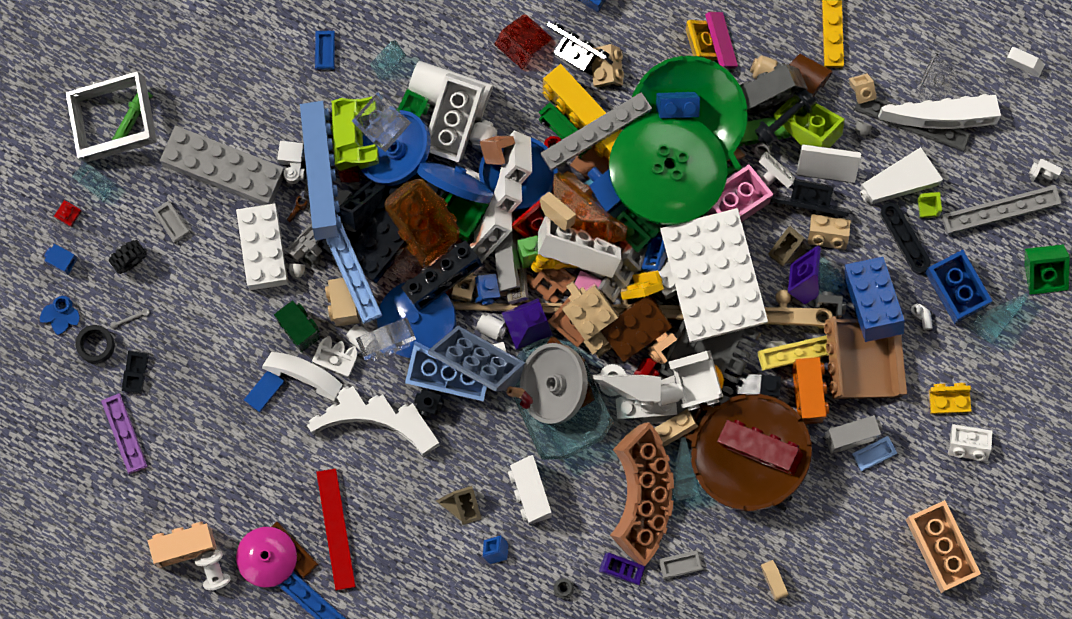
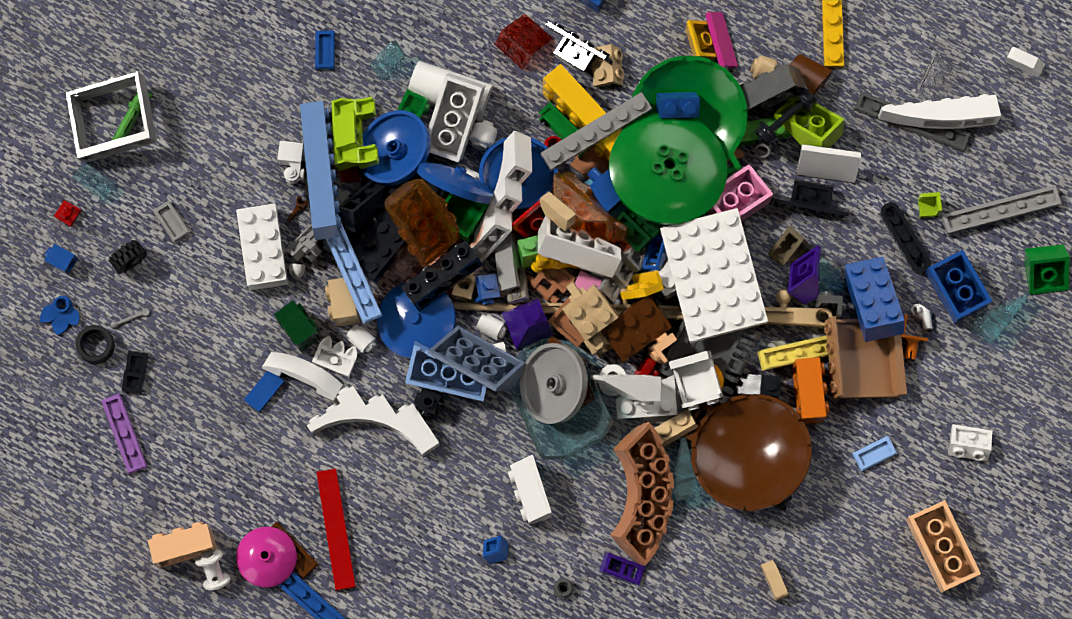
light grey brick [160,125,285,205] -> none
clear brick [352,92,412,152] -> none
clear brick [356,318,416,361] -> none
dark tan slope [436,486,482,525] -> none
nougat panel [479,136,515,165] -> none
arm [507,386,533,409] -> none
white brick [654,382,684,406] -> none
light grey tile [659,550,703,579] -> none
dark red brick [717,420,803,476] -> none
white tile [759,151,795,188] -> none
tan bracket [808,214,851,250] -> none
light grey window [825,415,883,454] -> none
tan bracket [849,73,877,104] -> none
light grey hinge [855,120,872,136] -> none
white slope [860,147,943,205] -> none
yellow bracket [929,383,971,414] -> none
white bracket [1029,159,1062,181] -> none
none -> orange bracket [901,314,928,360]

